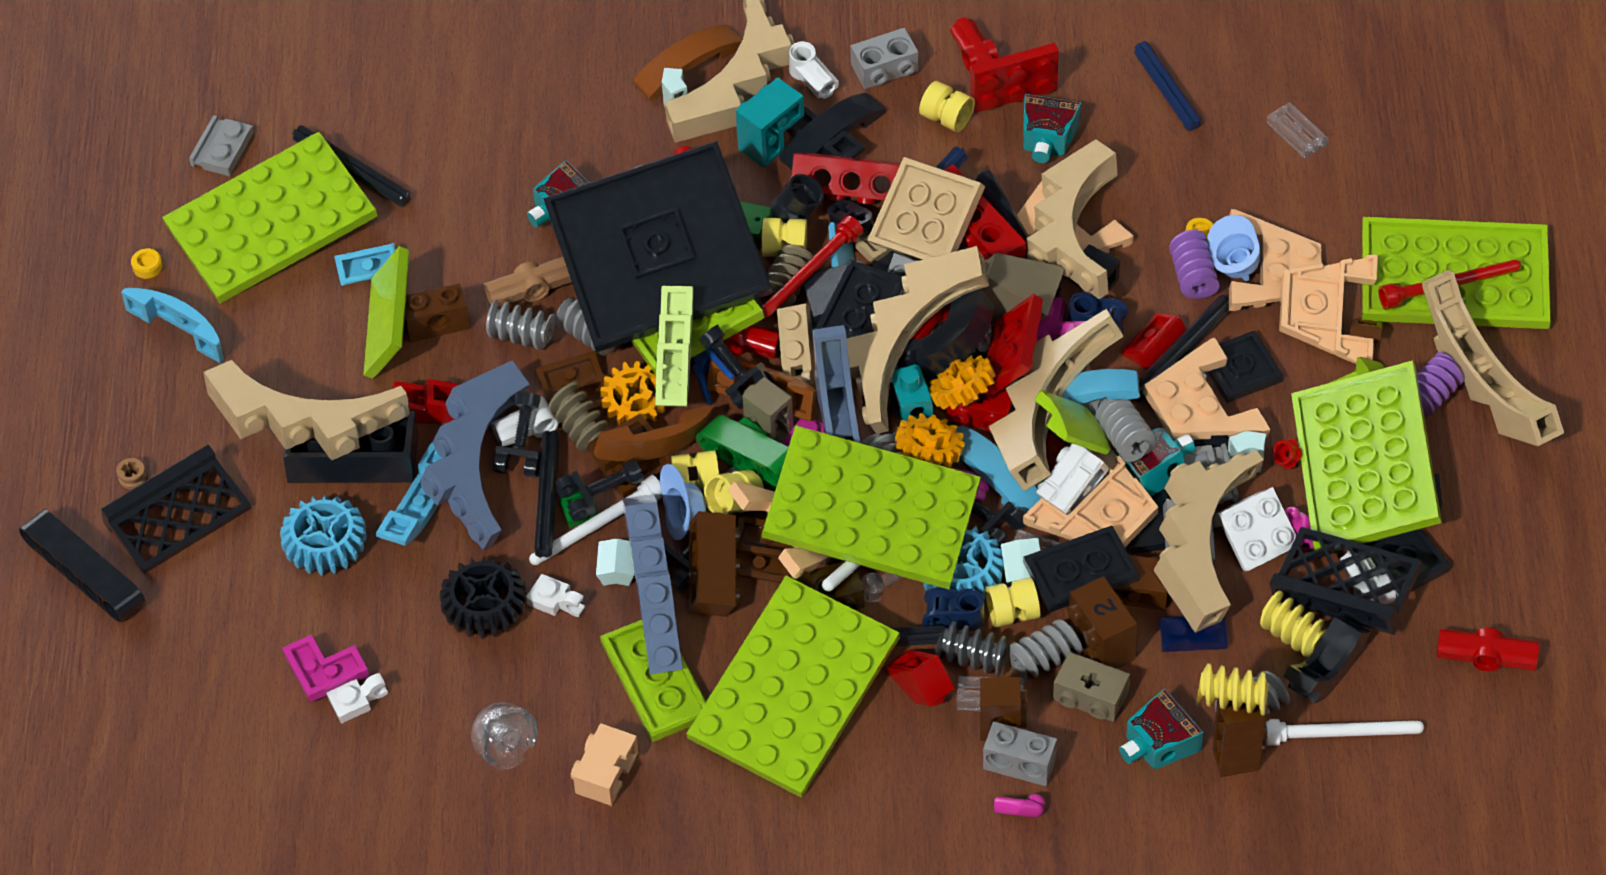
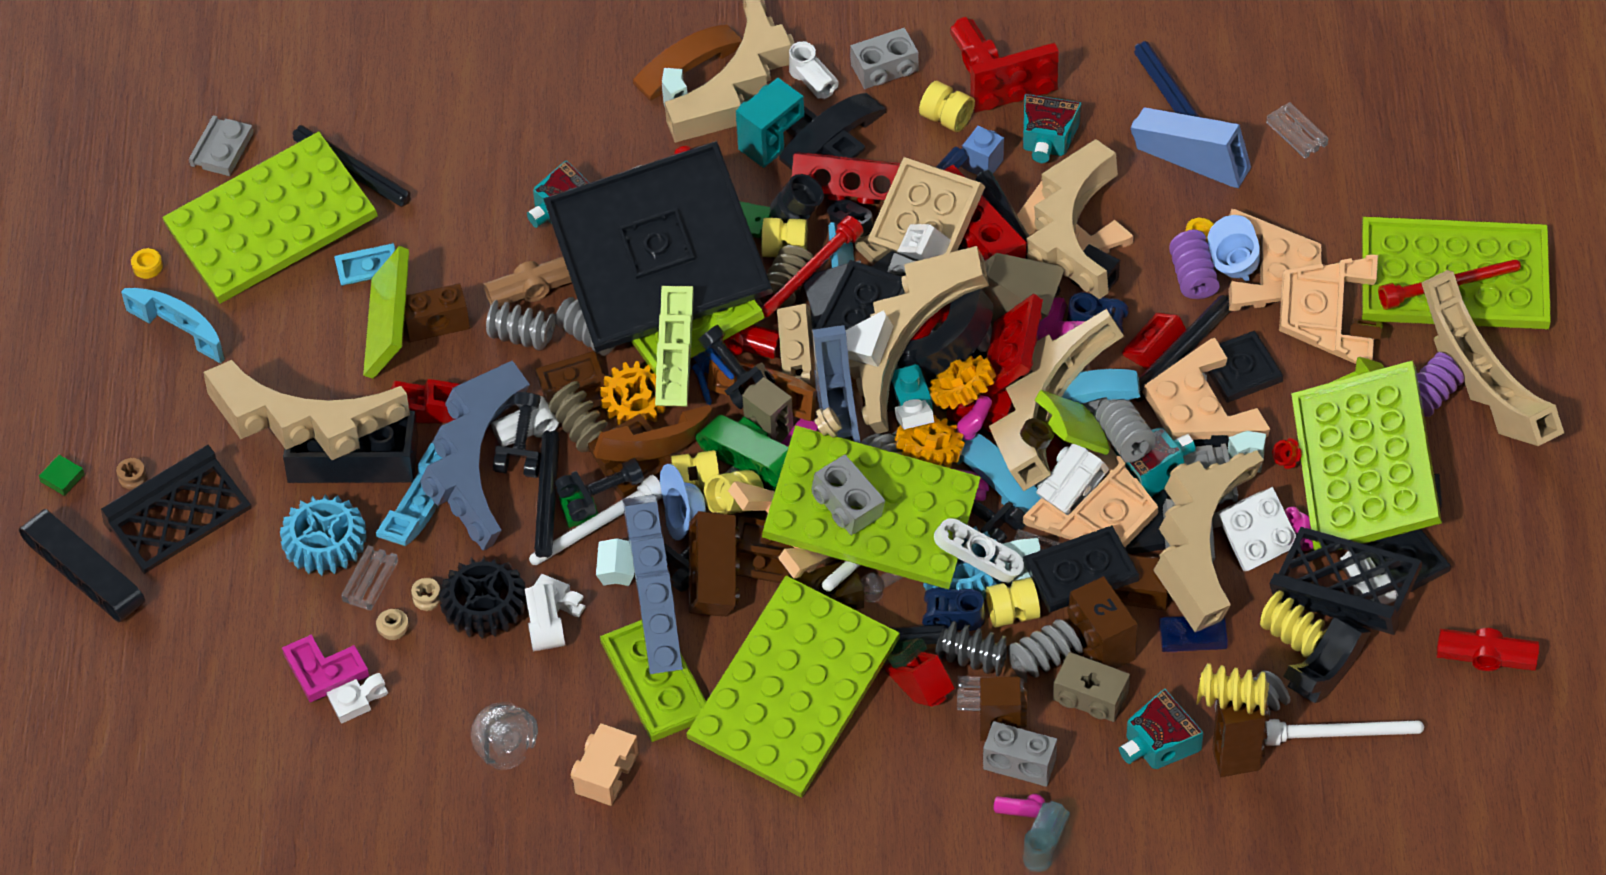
none -> green tile [39,455,85,496]
none -> clear tile [341,545,398,611]
none -> tan plate [376,609,409,640]
none -> tan bush [411,578,440,611]
none -> white piece [525,584,565,652]
none -> light grey brick [811,454,885,536]
none -> tan plate [814,407,843,438]
none -> white slope [845,310,893,367]
none -> clear green tile [888,638,927,668]
none -> white plate [895,399,934,429]
none -> white slope [897,224,951,261]
none -> white beam [934,518,1024,582]
none -> dark pink arm [957,395,992,441]
none -> medium blue brick [962,126,1004,175]
none -> dark brown tile [1020,418,1054,449]
none -> clear light blue piece [1023,801,1070,872]
none -> medium blue slope [1131,107,1251,188]

